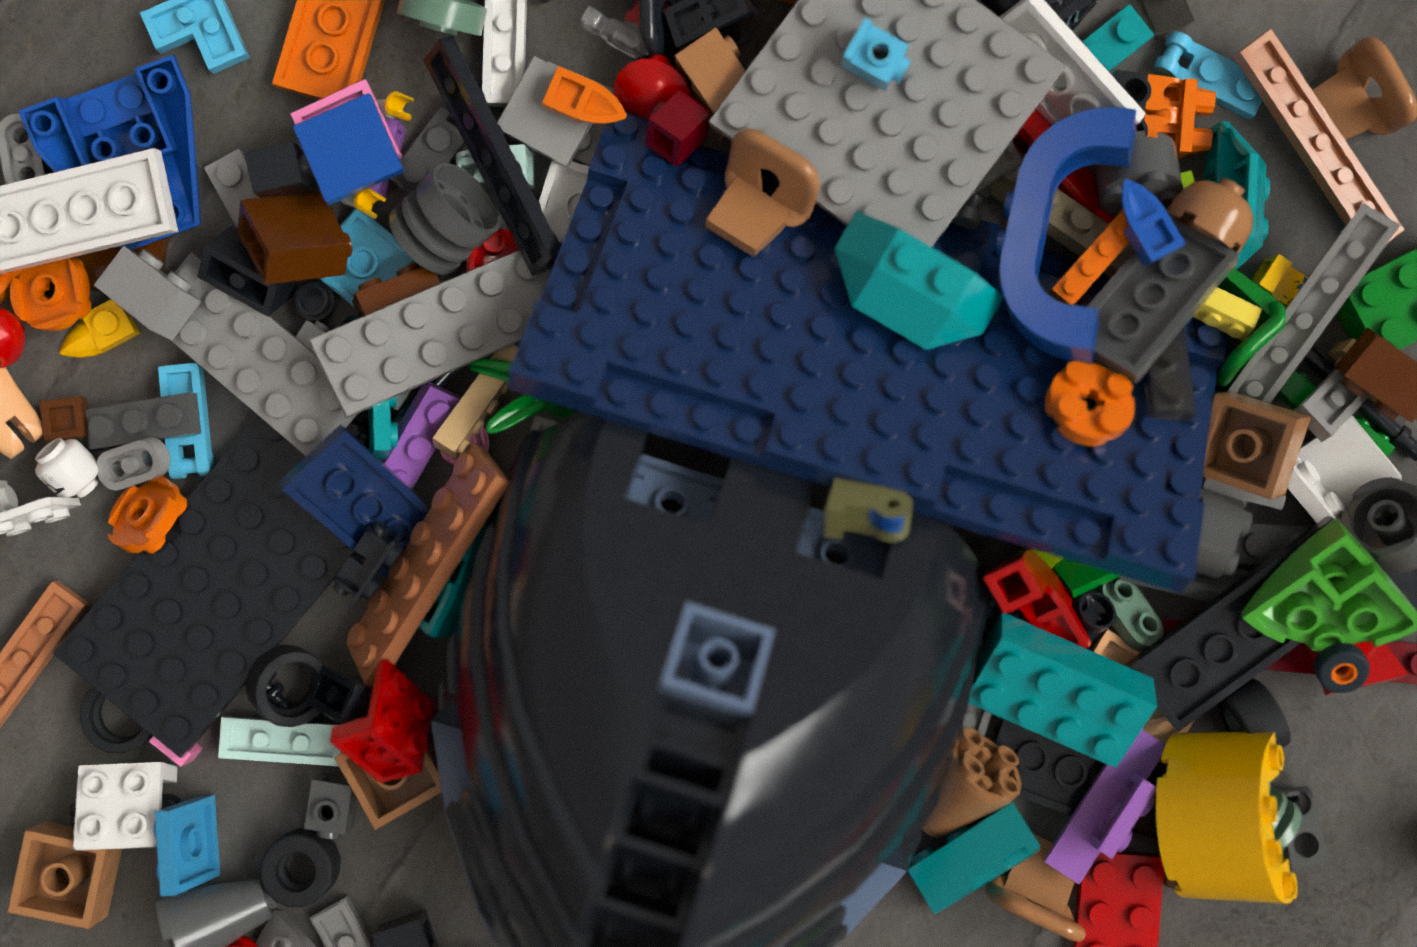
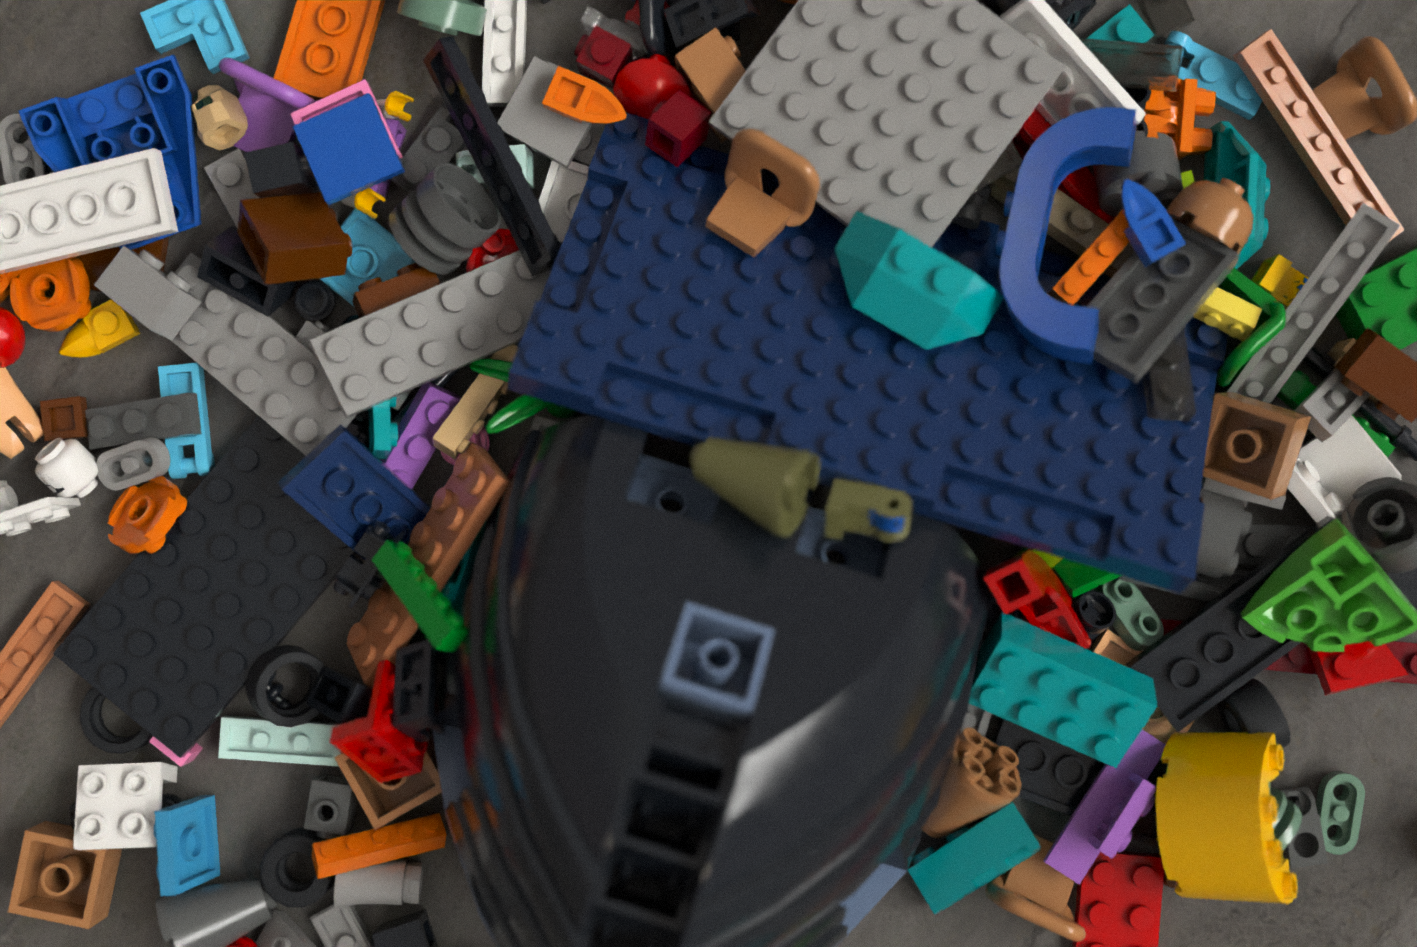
medium azure brick [841,18,912,91] -> none
orange plate [1045,360,1135,447] -> none
black wheel [1314,643,1370,693] -> none
none -> tan rock [191,85,248,151]
none -> medium lavender piece [219,57,317,152]
none -> orange piece [312,813,447,879]
none -> light grey plant [334,859,424,907]
none -> green piece [372,540,468,652]
none -> black hinge [392,639,446,743]
none -> dark red brick [574,25,634,88]
none -> olive cone [690,437,820,537]
none -> clear smoke plate [1078,38,1183,92]
none -> sand green plate [1316,771,1365,855]

